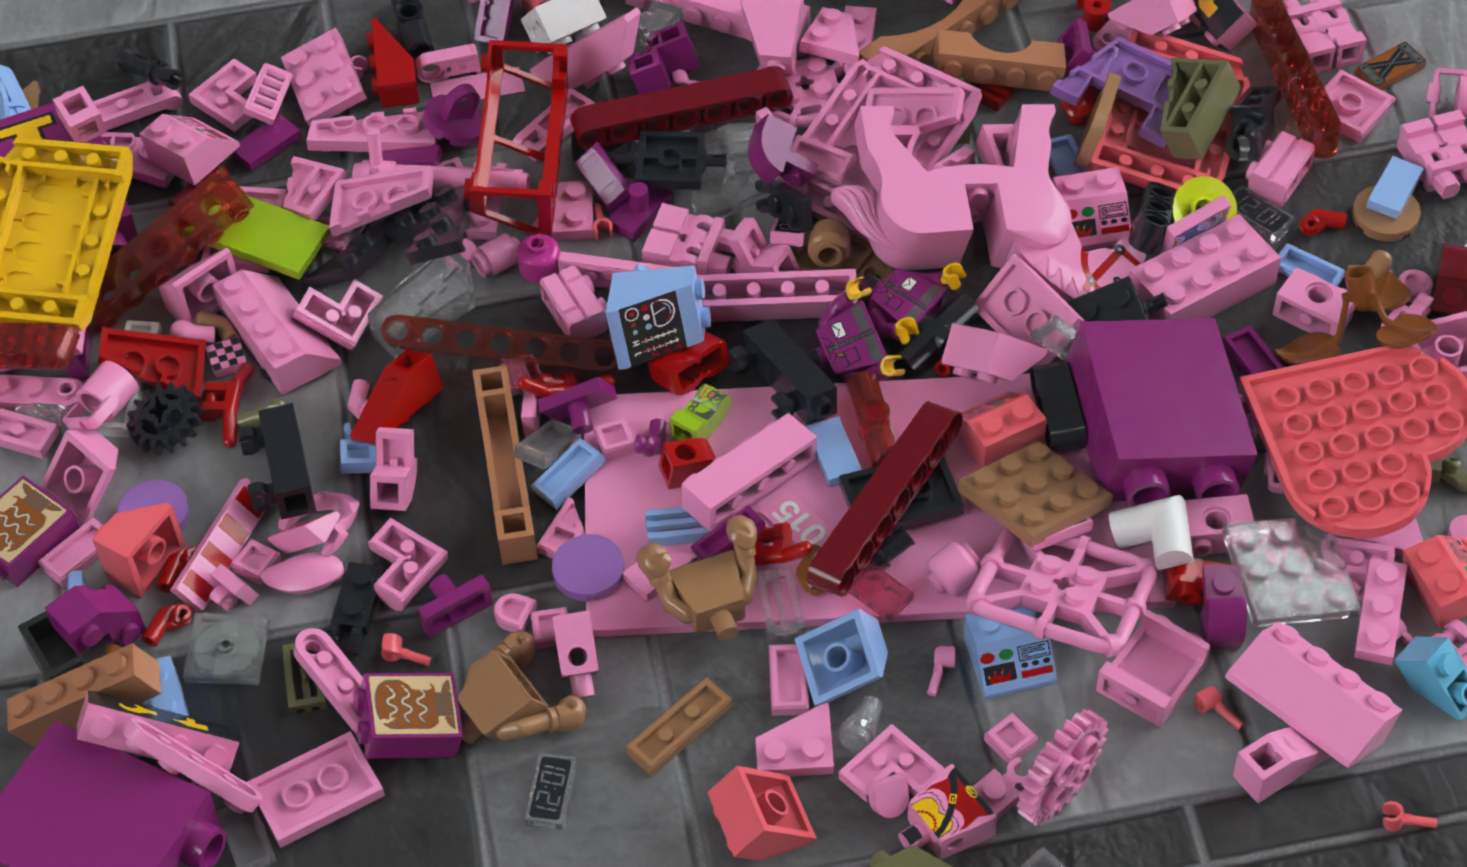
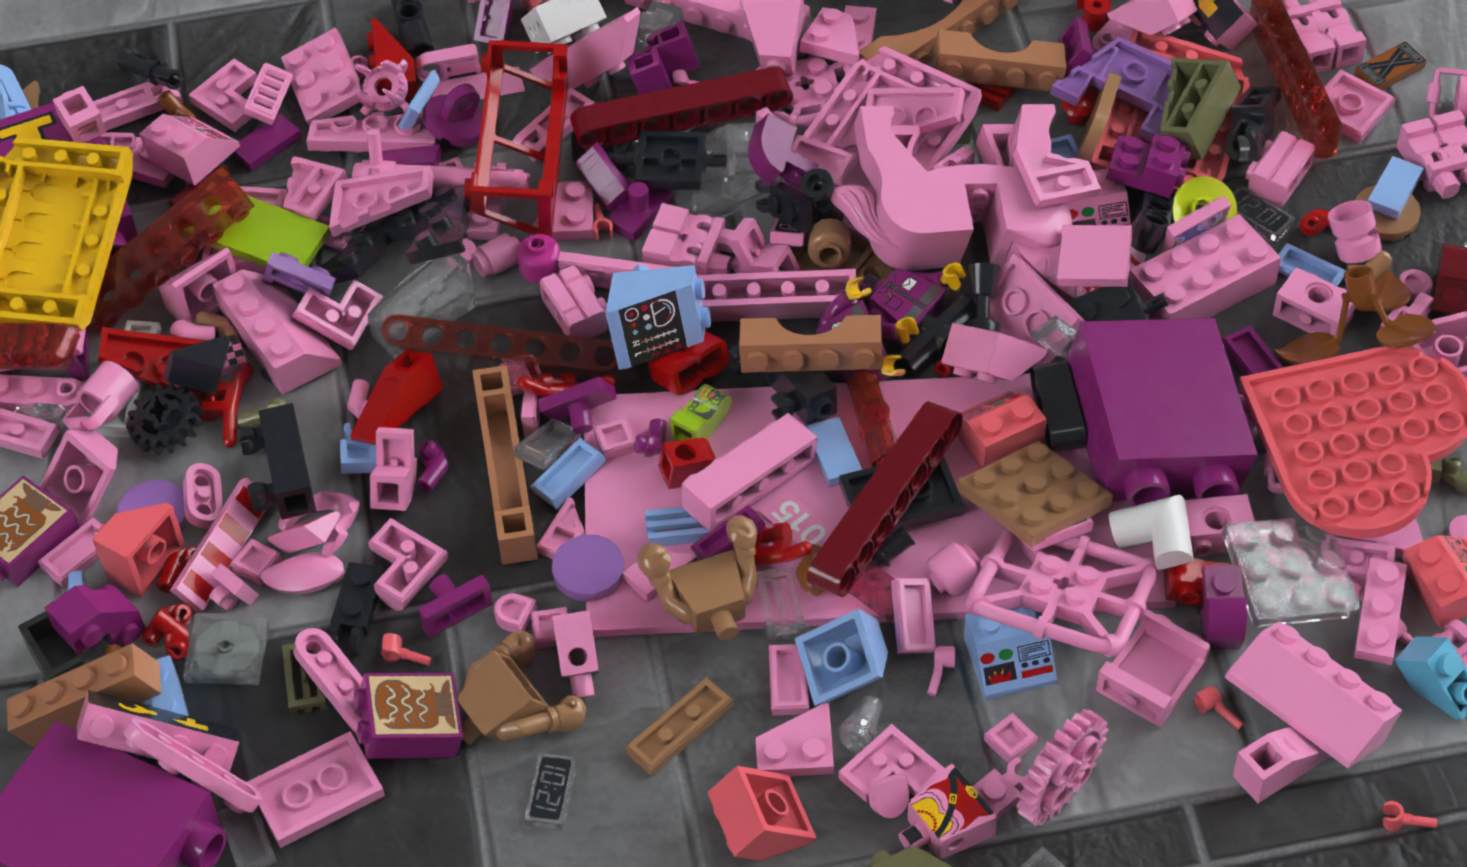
none -> red arm [150,609,190,661]
none -> dark orange arm [157,90,197,119]
none -> black slope [164,335,231,395]
none -> bright pink plate [183,463,223,529]
none -> medium lavender plate [263,252,336,297]
none -> bright pink piece [354,59,409,115]
none -> light blue tile [399,70,440,130]
none -> magenta arm [417,440,448,492]
none -> nougat arch [739,315,882,373]
none -> black piece [800,168,844,225]
none -> bright pink tile [891,578,936,654]
none -> black piece [966,262,1000,332]
none -> bright pink wing [1013,146,1101,208]
none -> bright pink tile [1057,225,1132,287]
none -> magenta plate [1106,134,1191,199]
none -> bright pink wheel [1328,200,1382,263]

